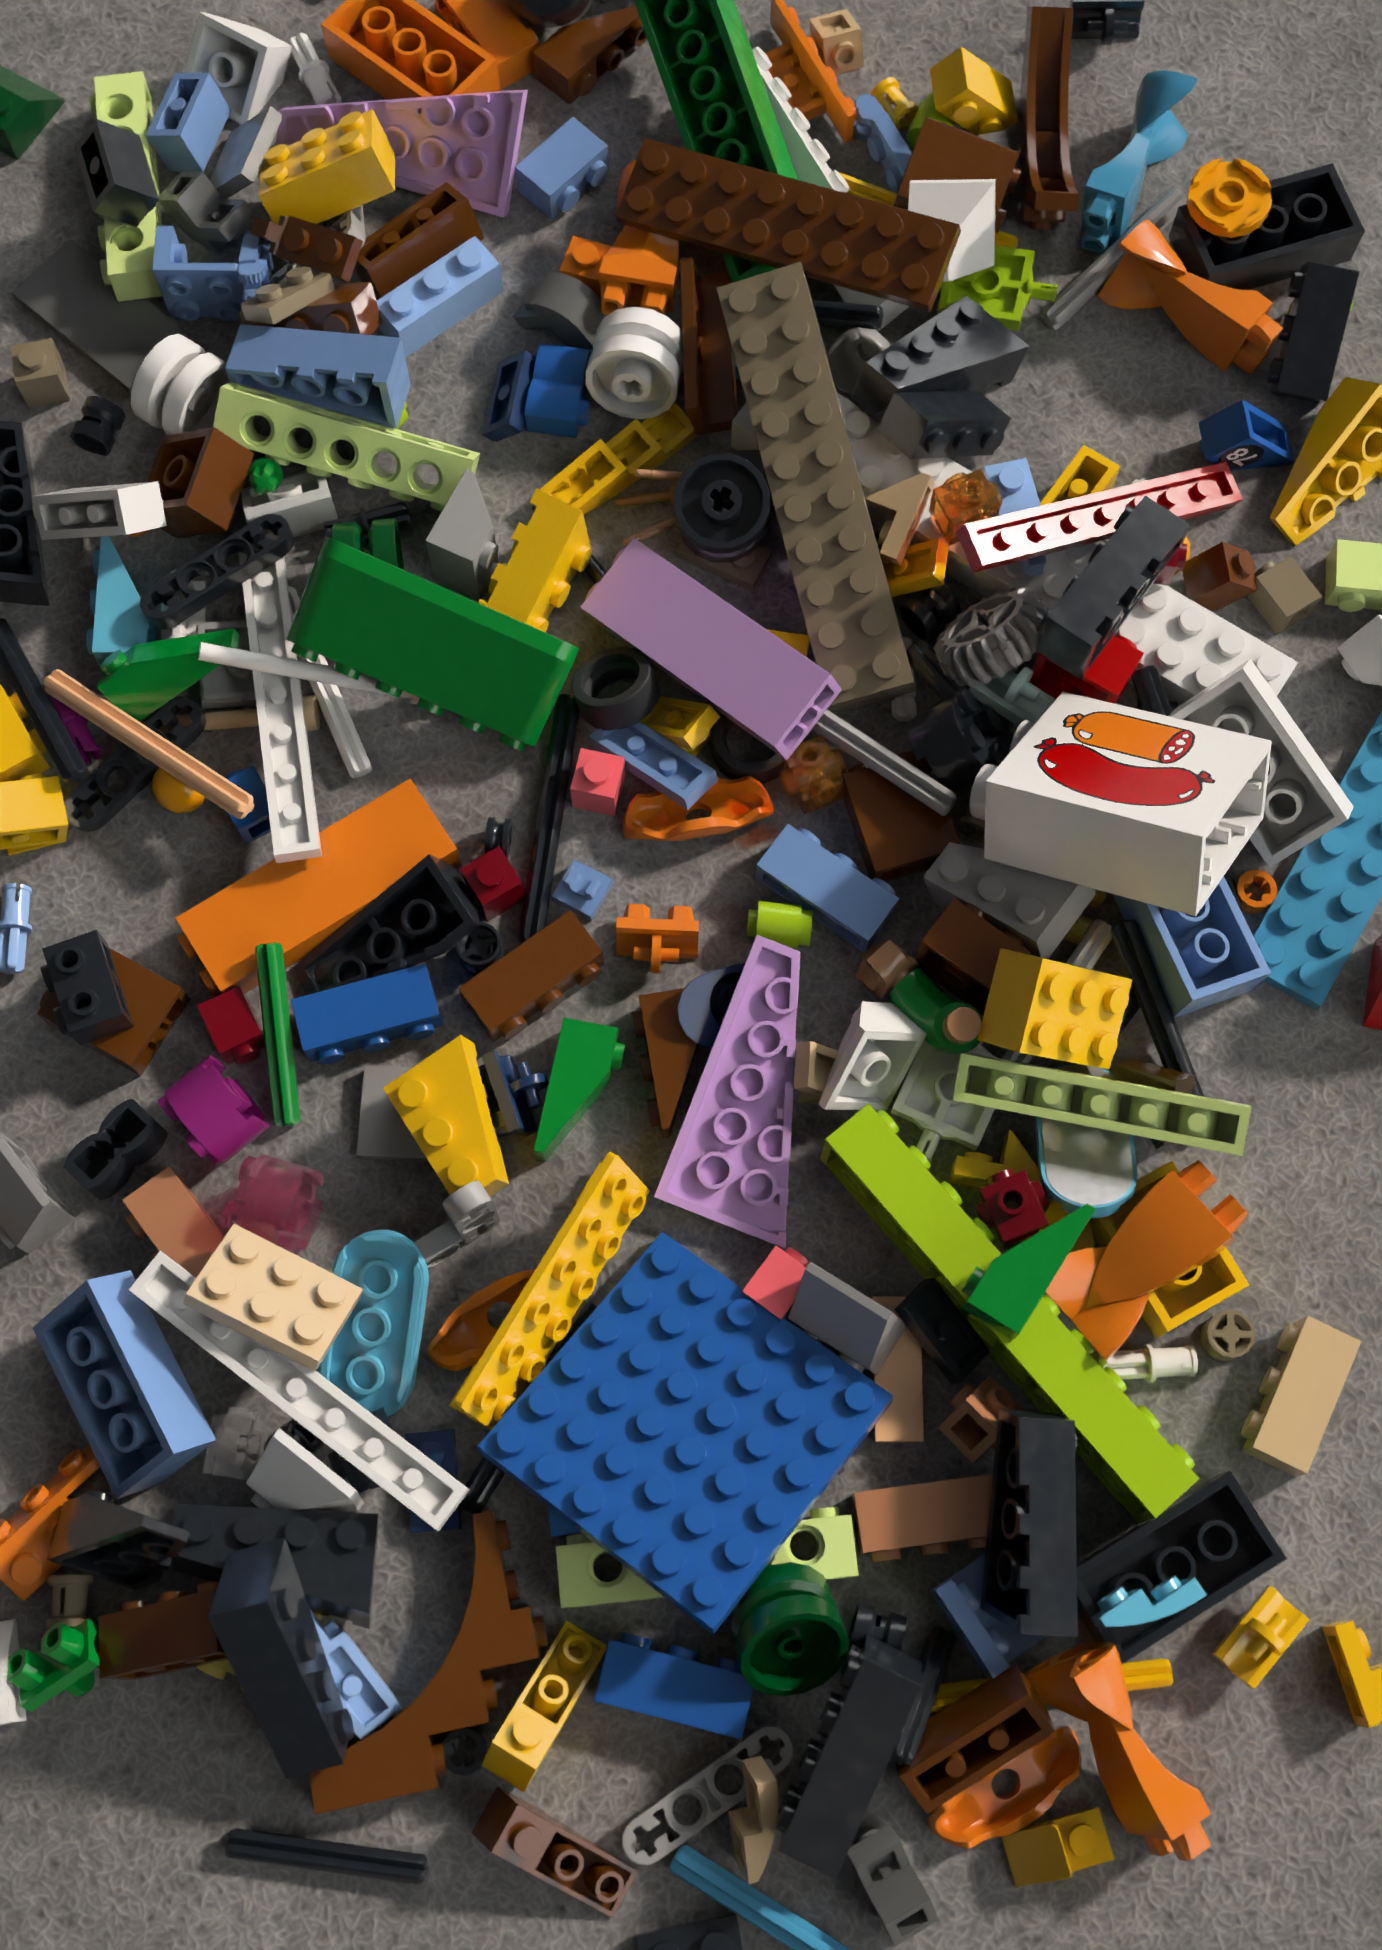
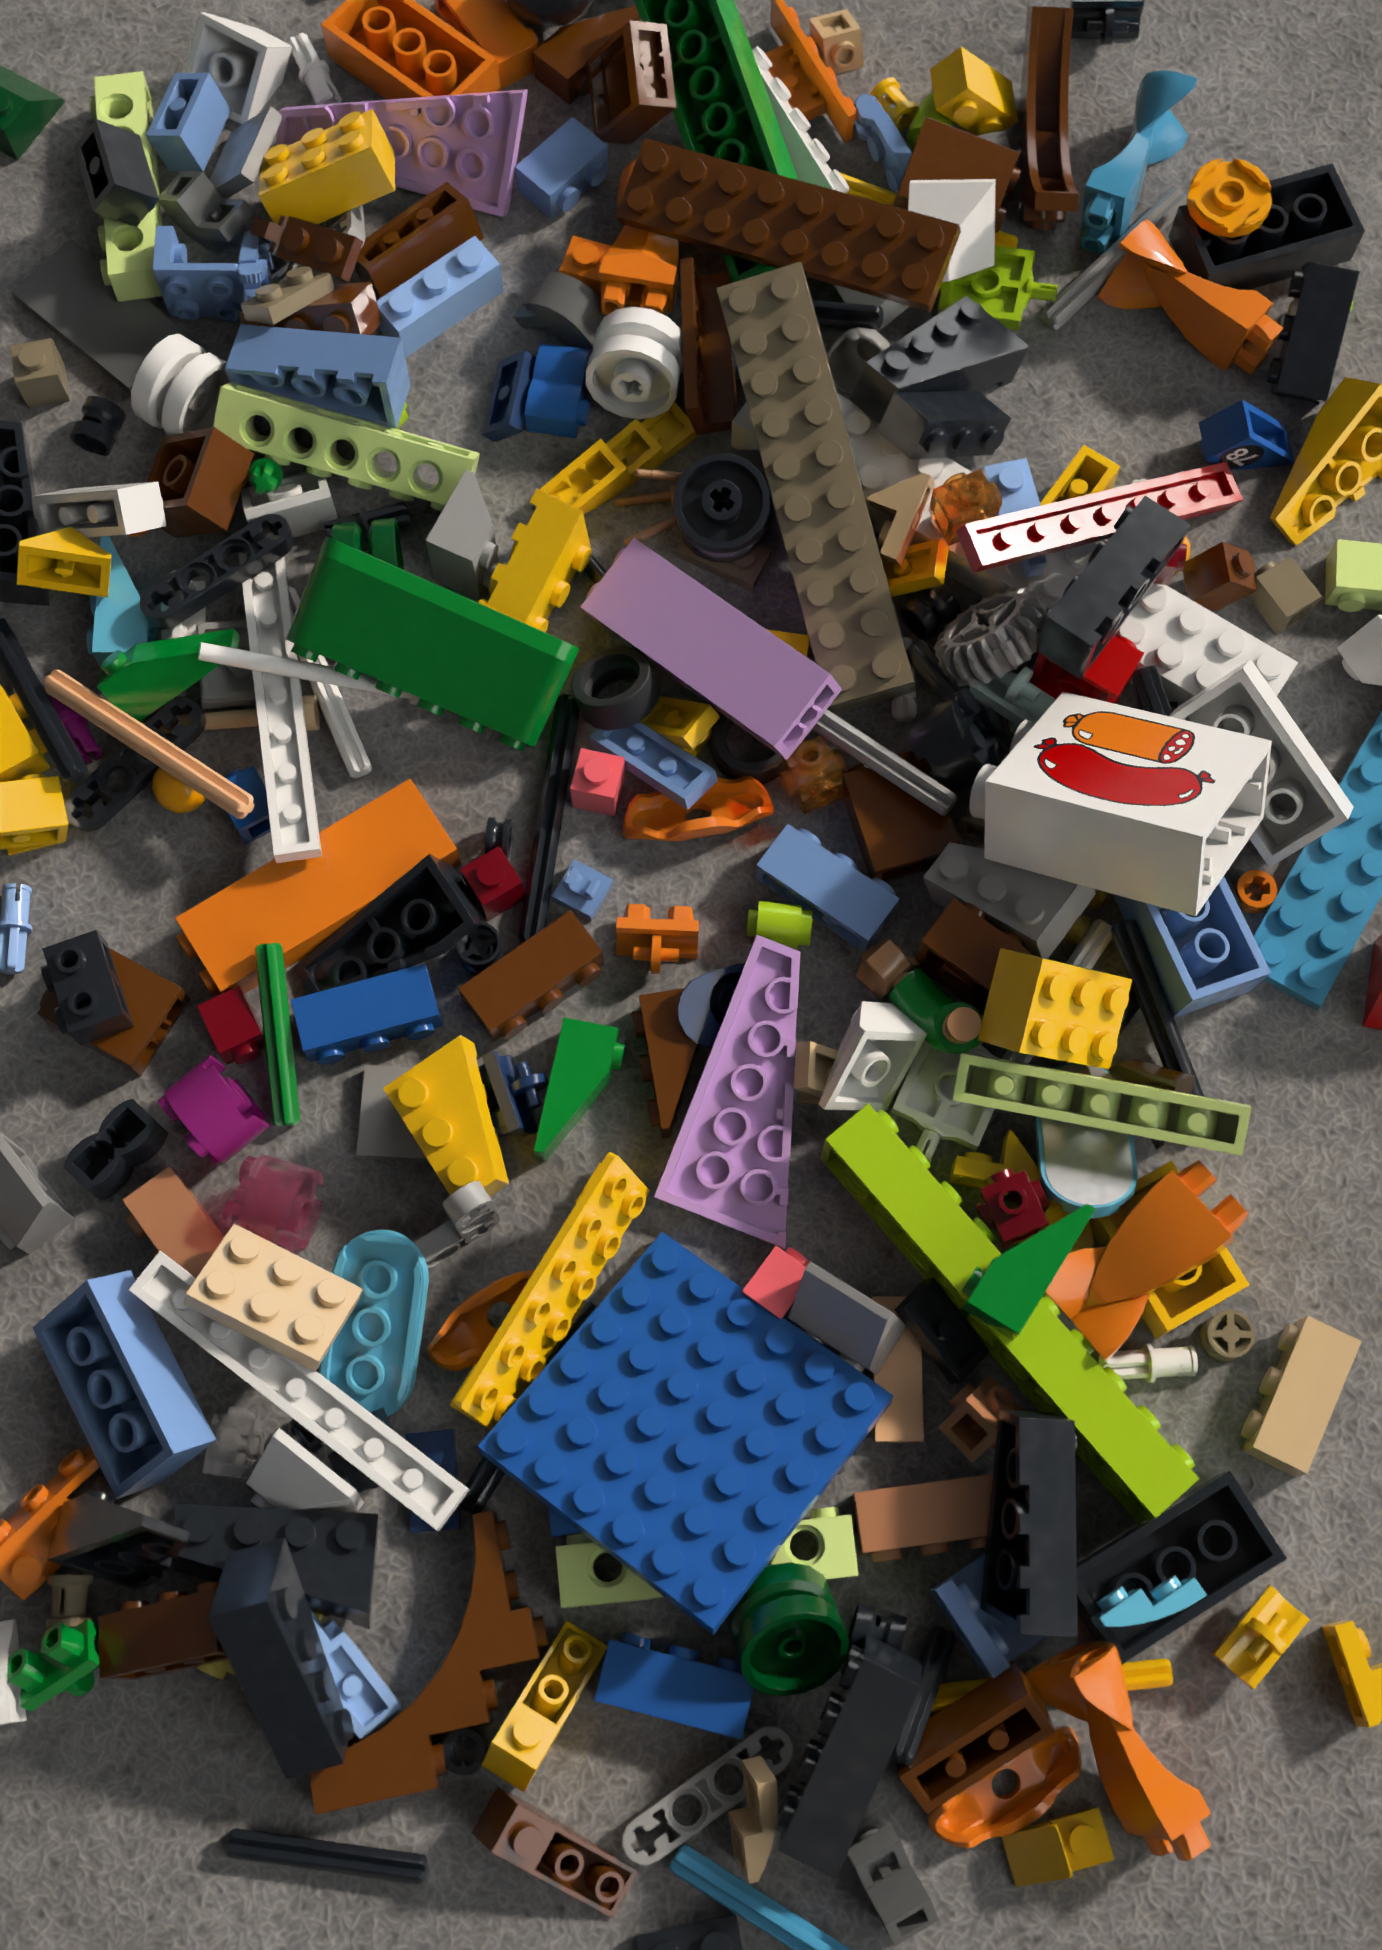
none -> yellow slope [17,527,112,598]
none -> reddish brown window [586,20,676,144]

